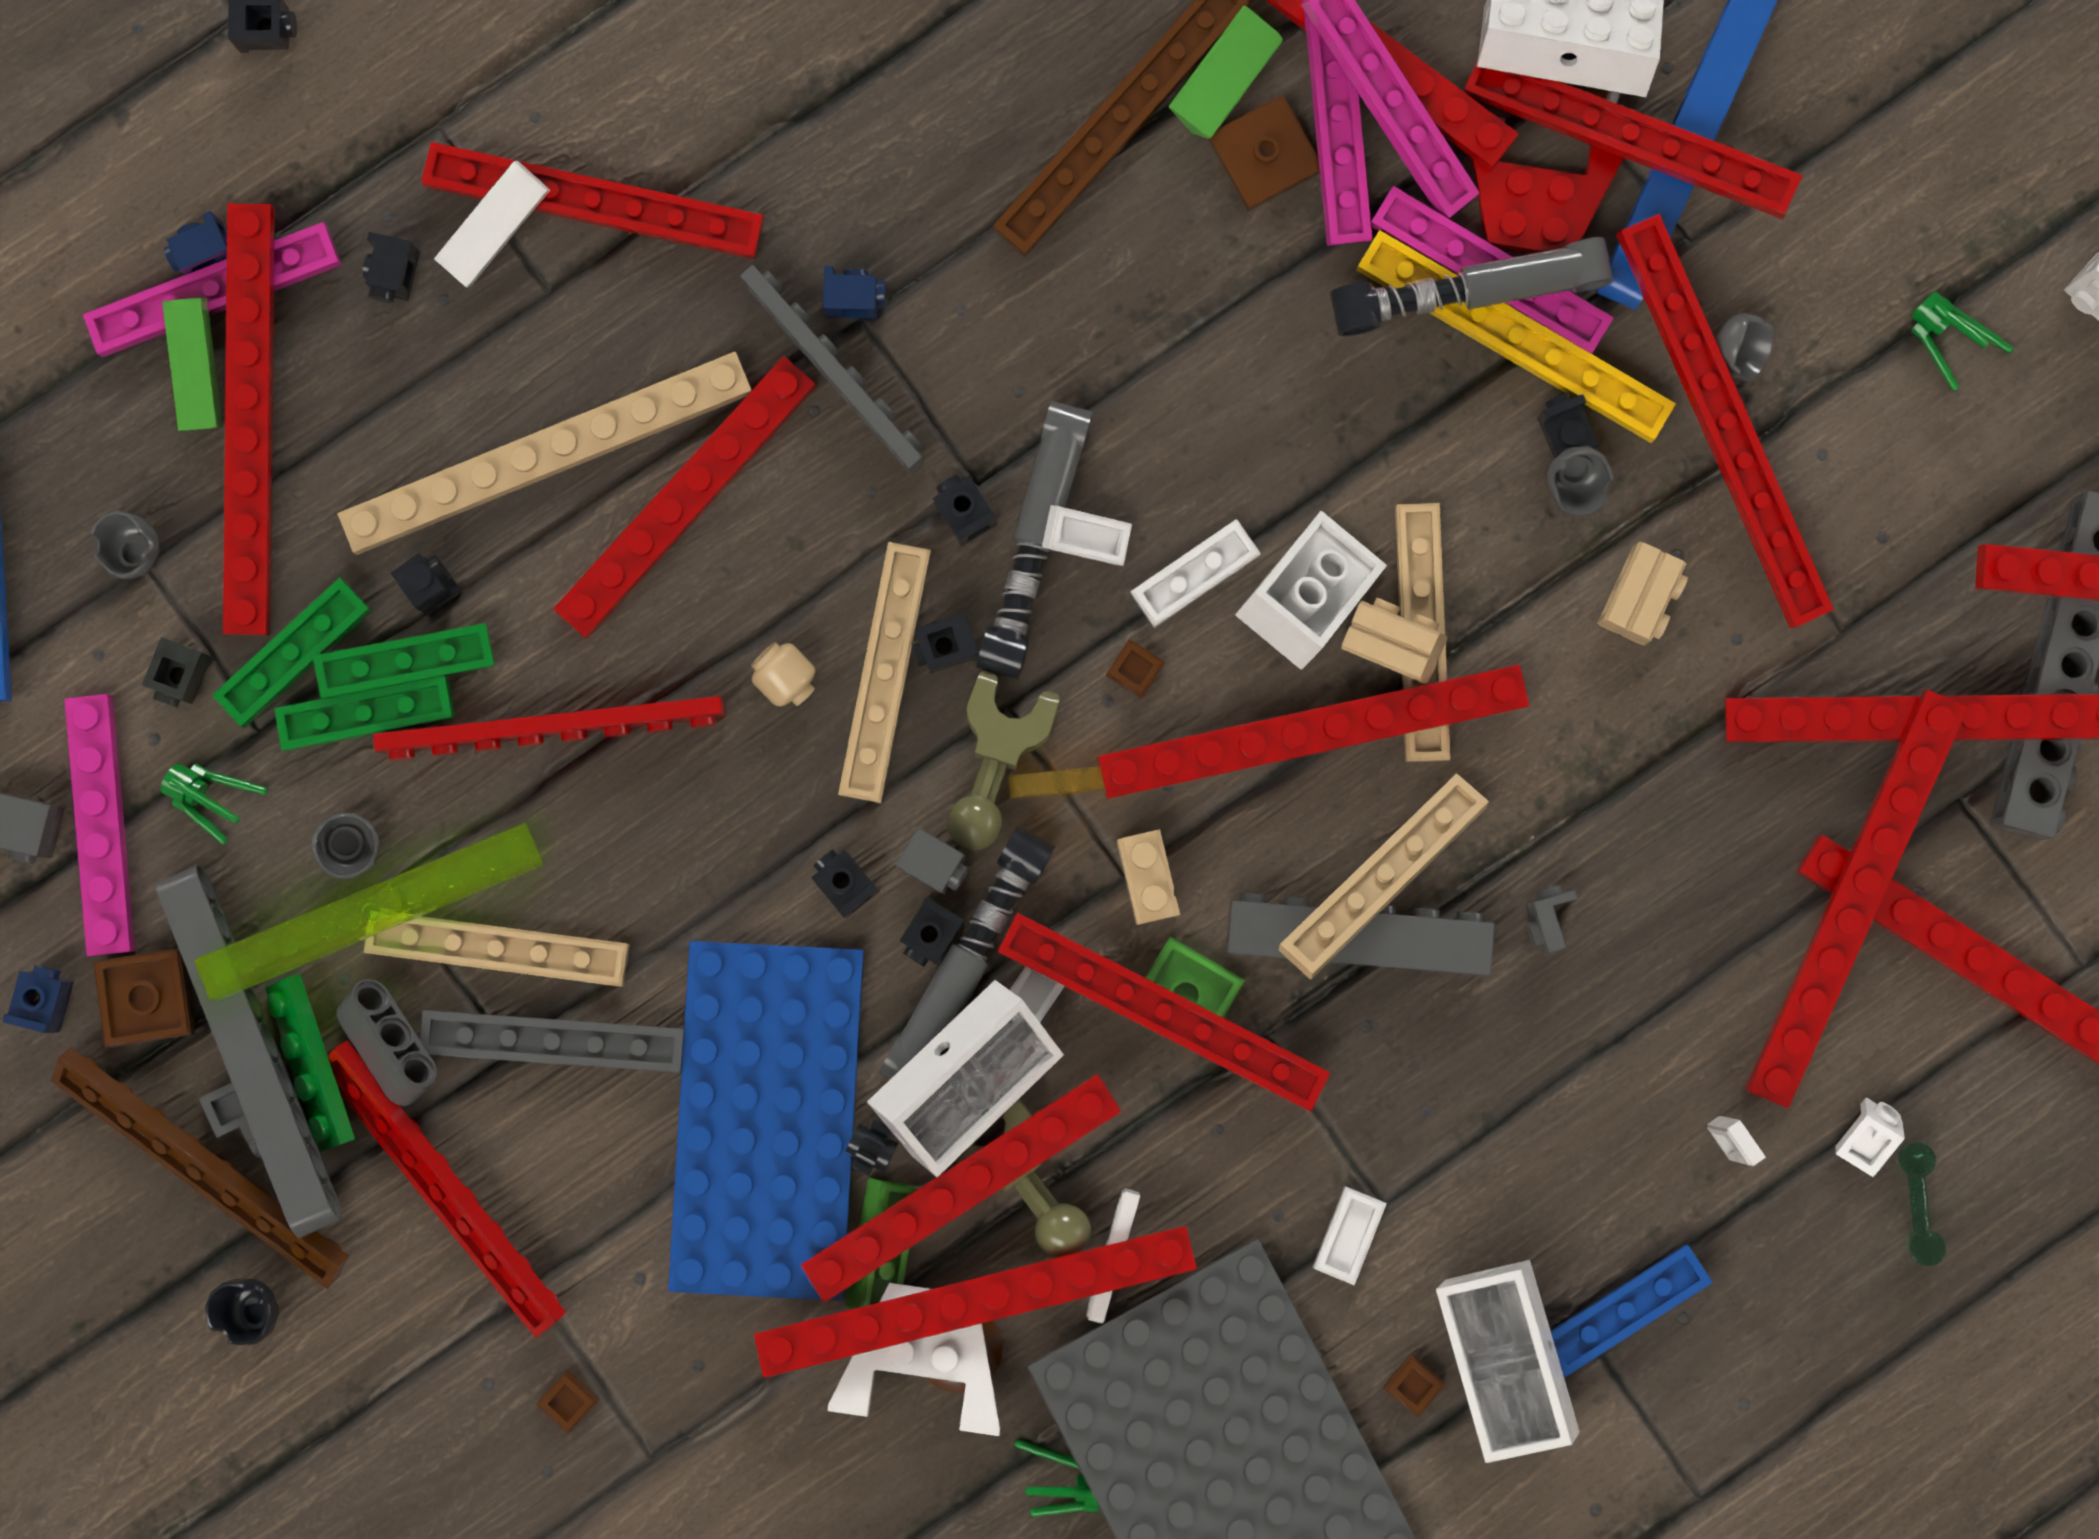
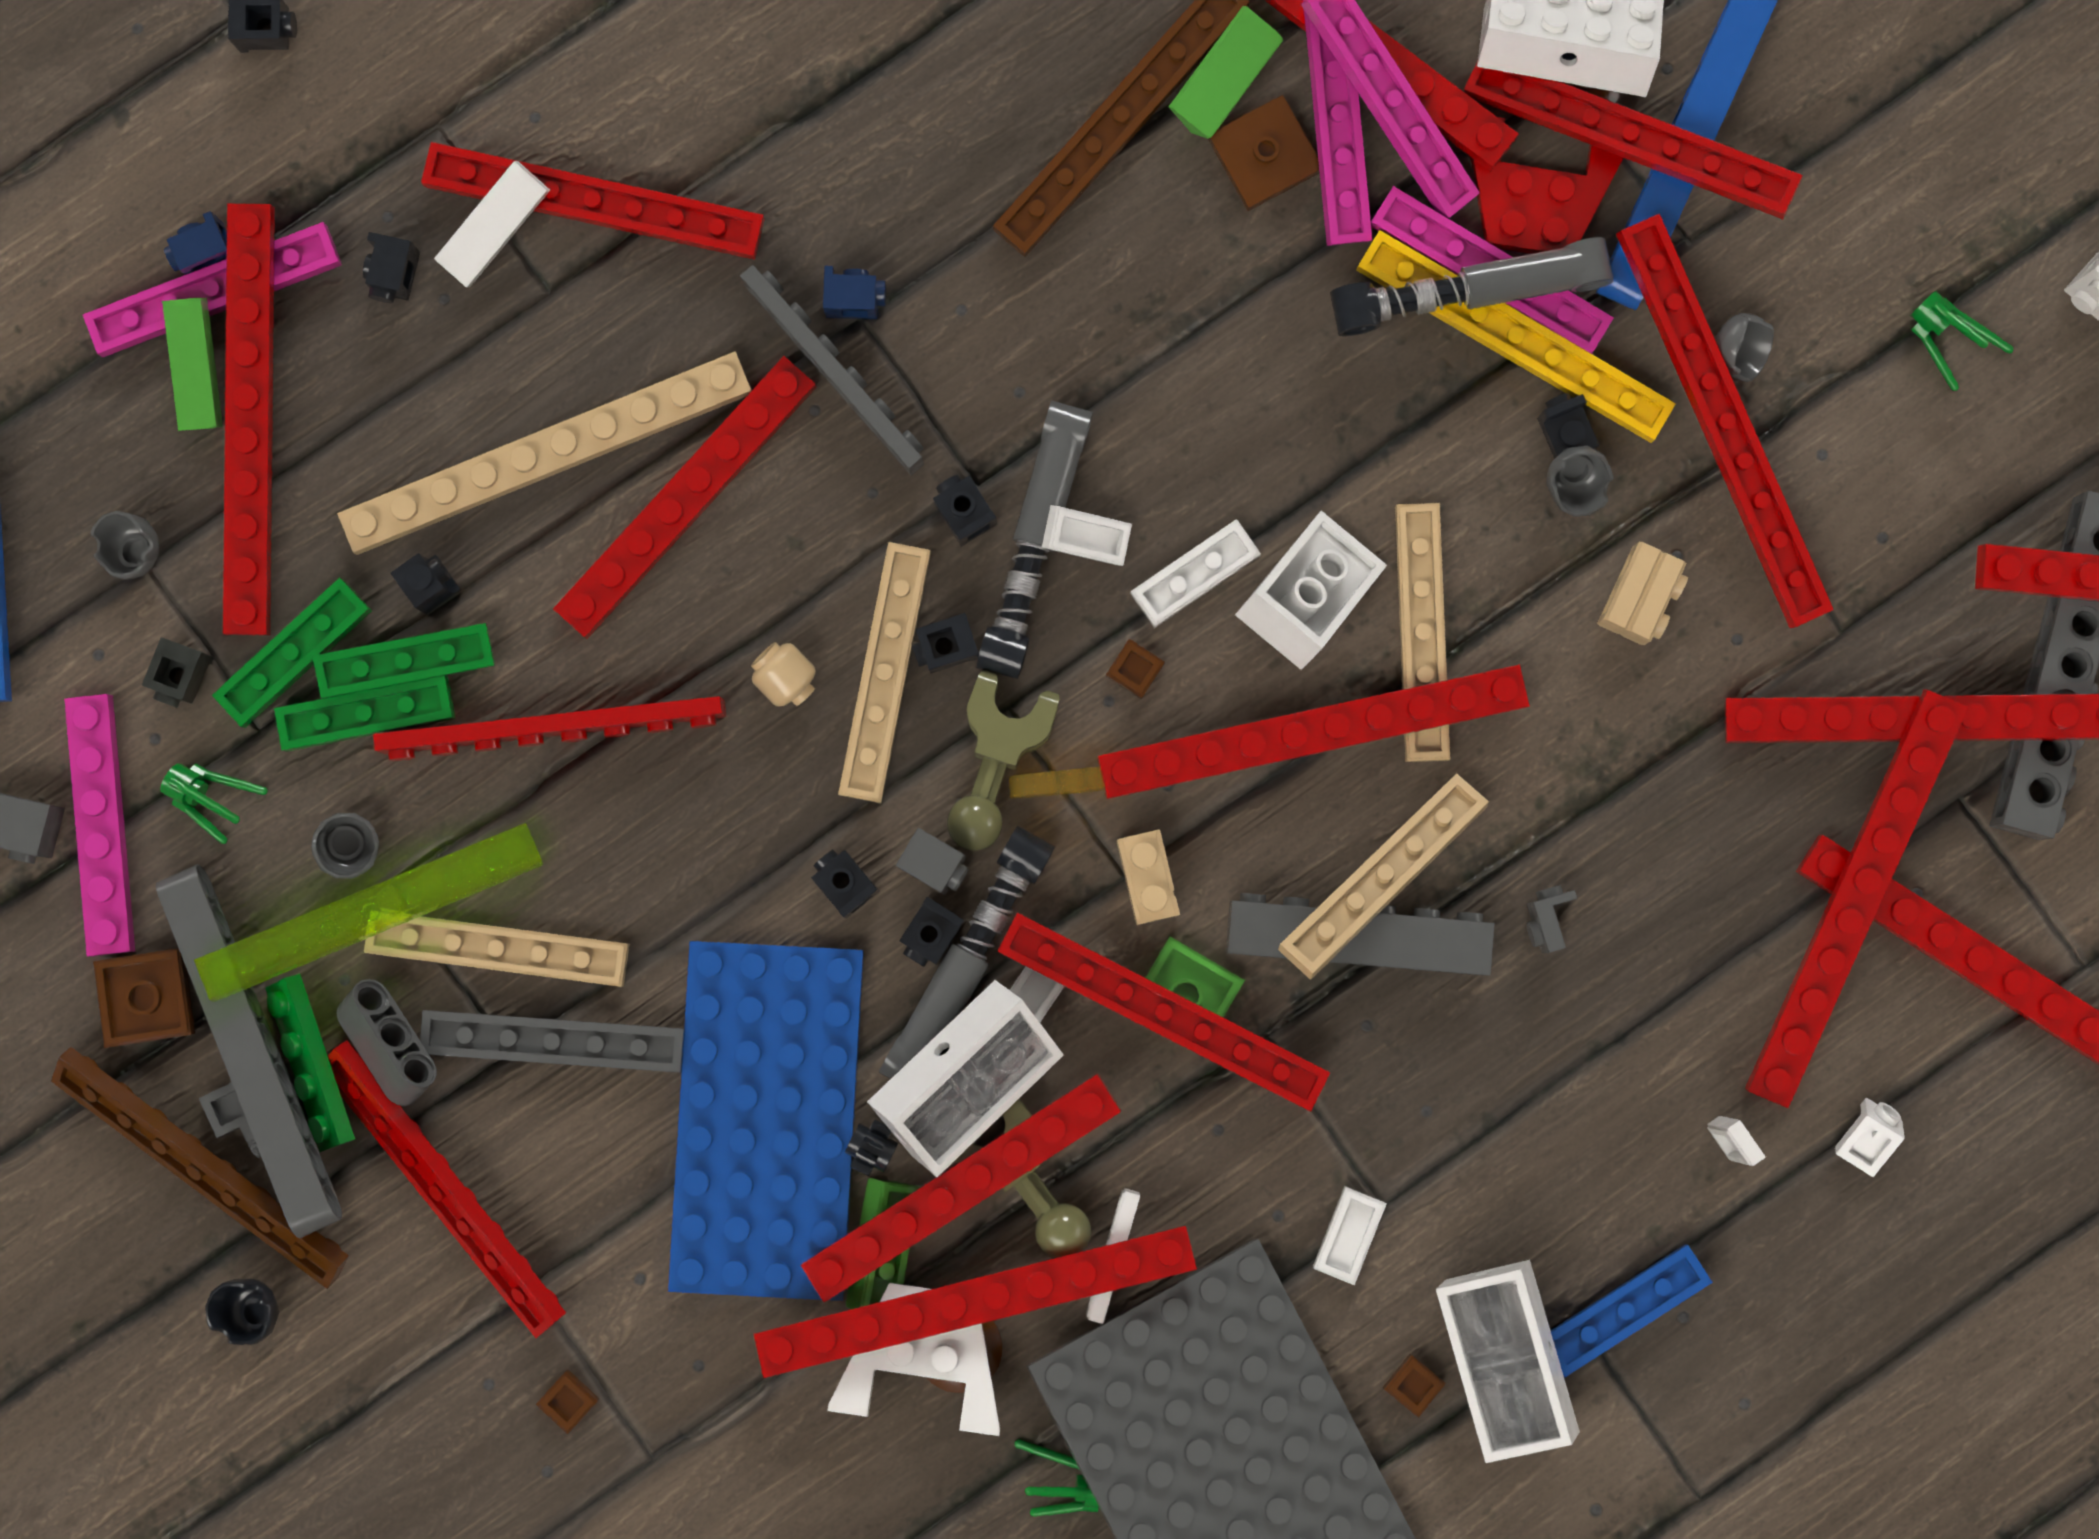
dark blue brick [2,965,74,1033] -> none
tan brick [1341,597,1447,684] -> none
clear green bar [1897,1142,1946,1266] -> none

